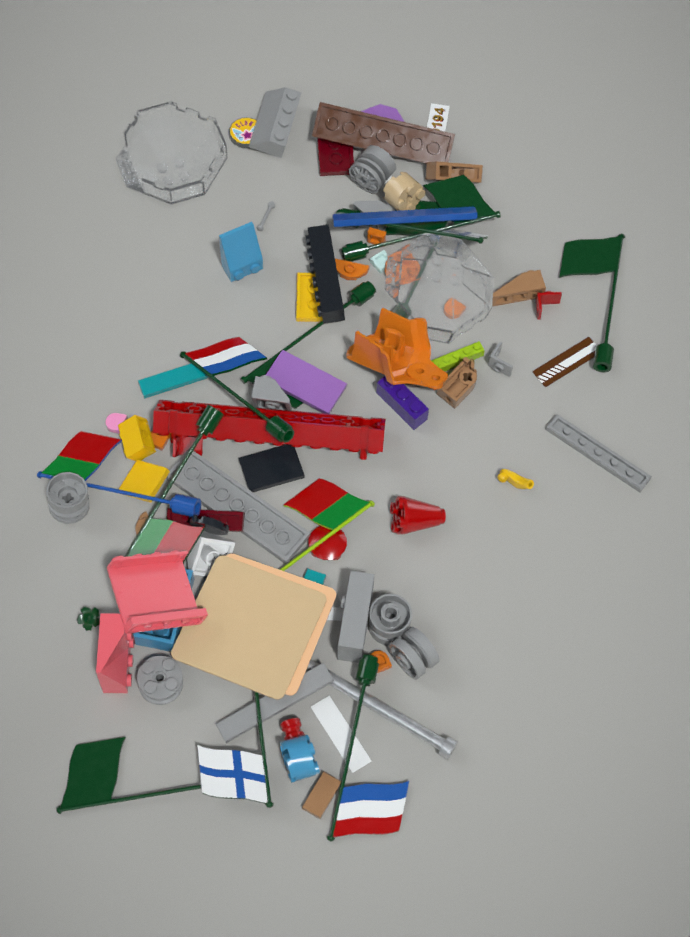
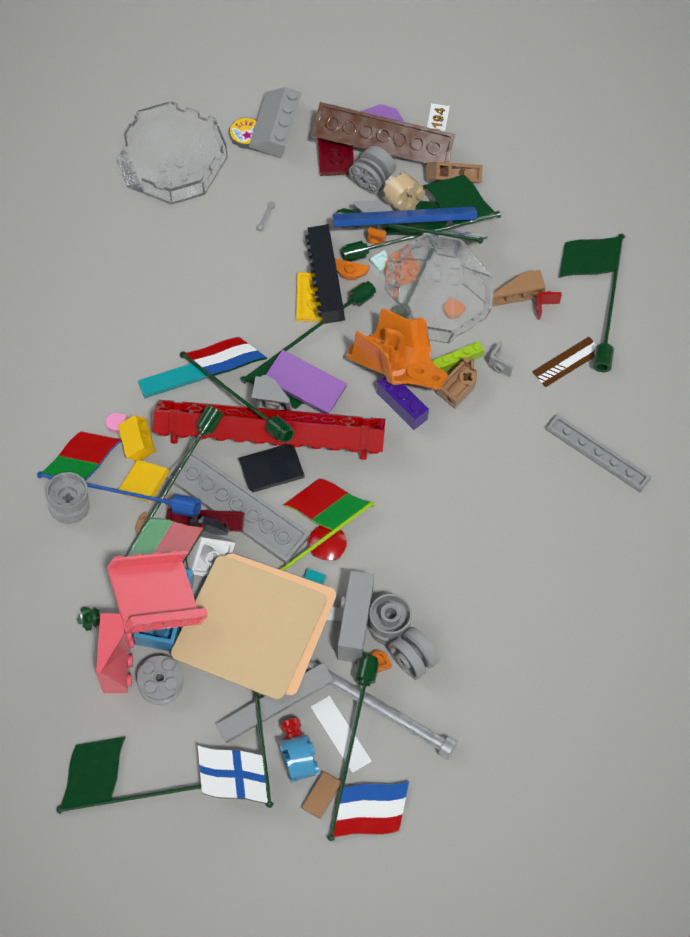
orange tile [151,430,171,451] -> none
red bracket [173,436,203,457] -> none
dark azure slope [219,222,263,282] -> none
red cone [390,496,446,535] -> none
yellow arm [497,469,534,489] -> none

